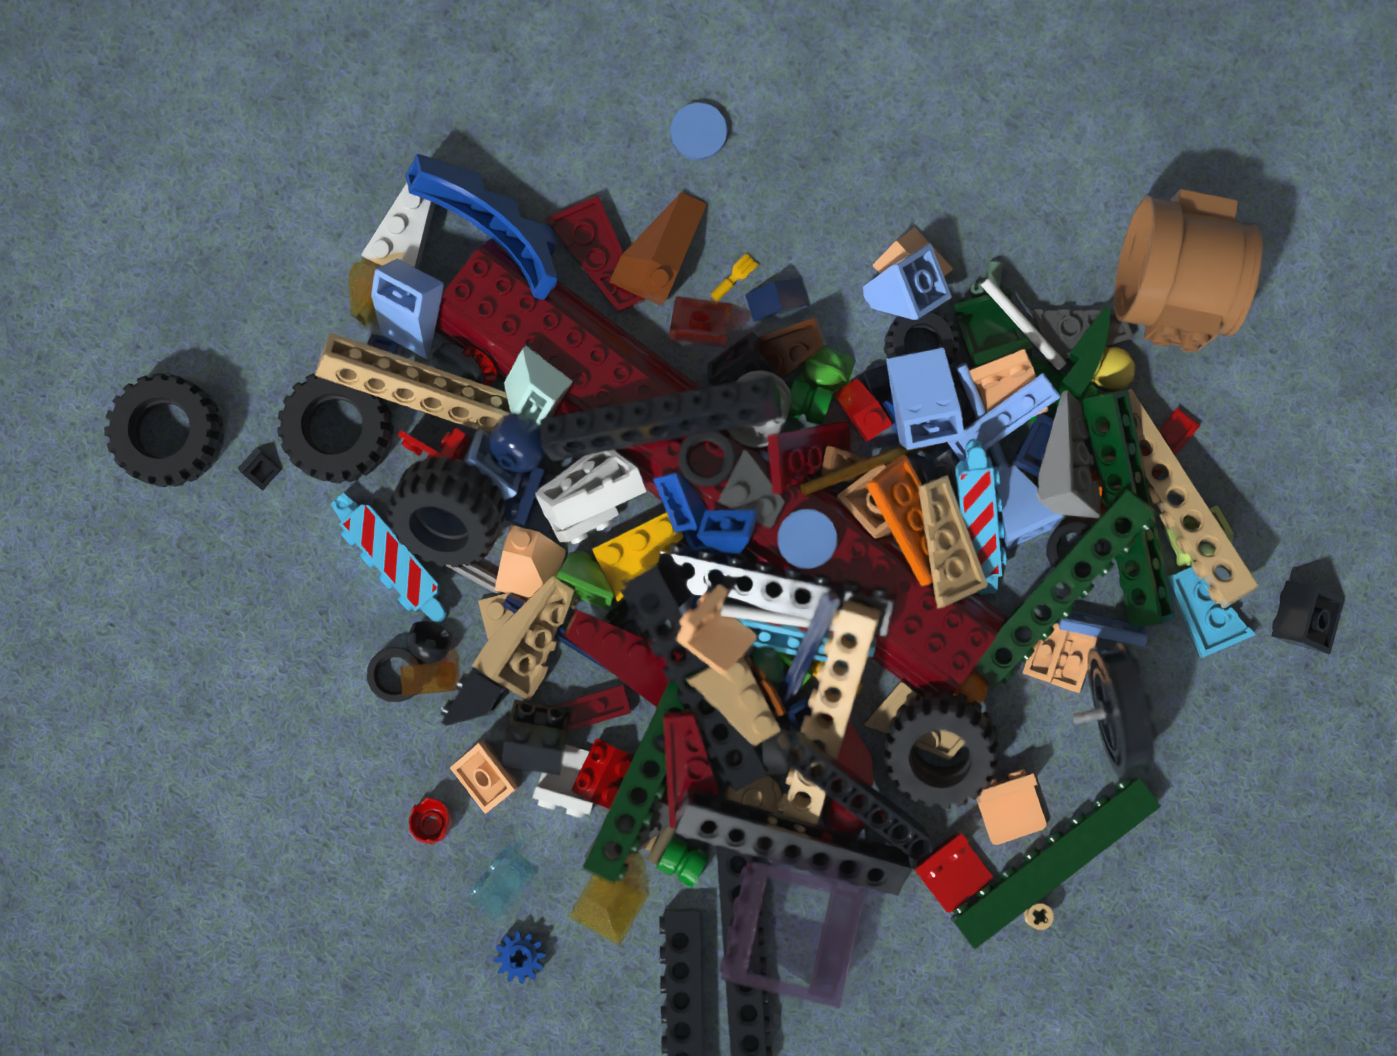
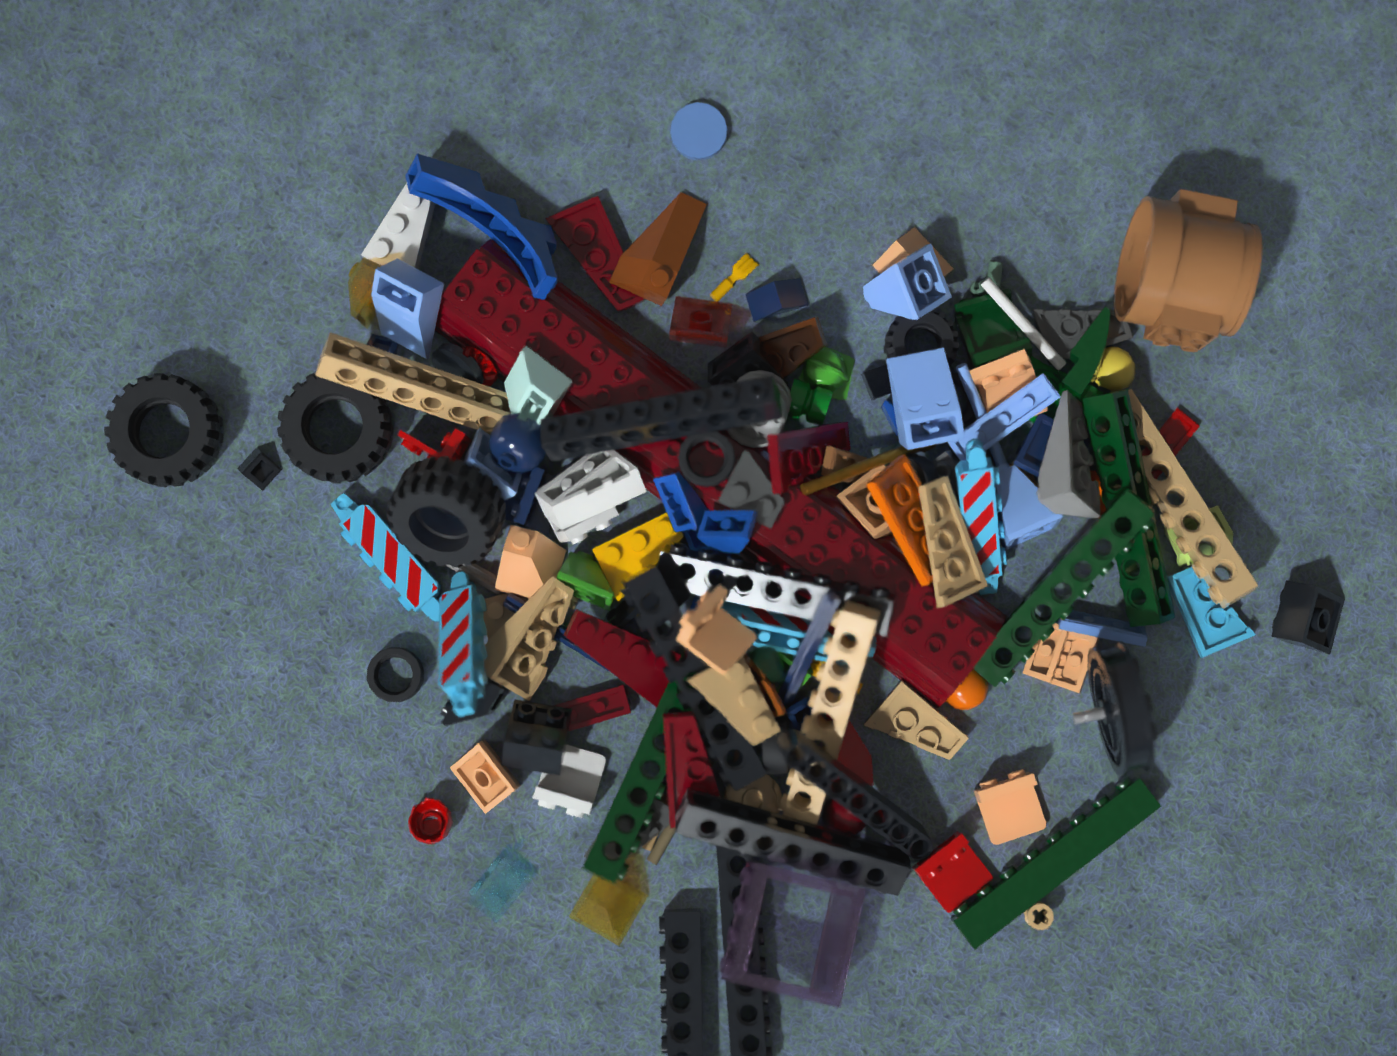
clear orange slope [400,661,458,696] -> none
black hair [407,621,452,663] -> none
blue gear [493,930,546,984] -> none
red bracket [571,739,634,809] -> none
green wheel [656,835,710,888] -> none
white bar [720,604,837,631] -> none
medium blue tile [778,509,837,569] -> none
red slope [833,378,893,442] -> none
black tyre [884,690,999,809] -> none
black tyre [1046,522,1104,575] -> none
none -> medium azure hinge [439,571,487,717]

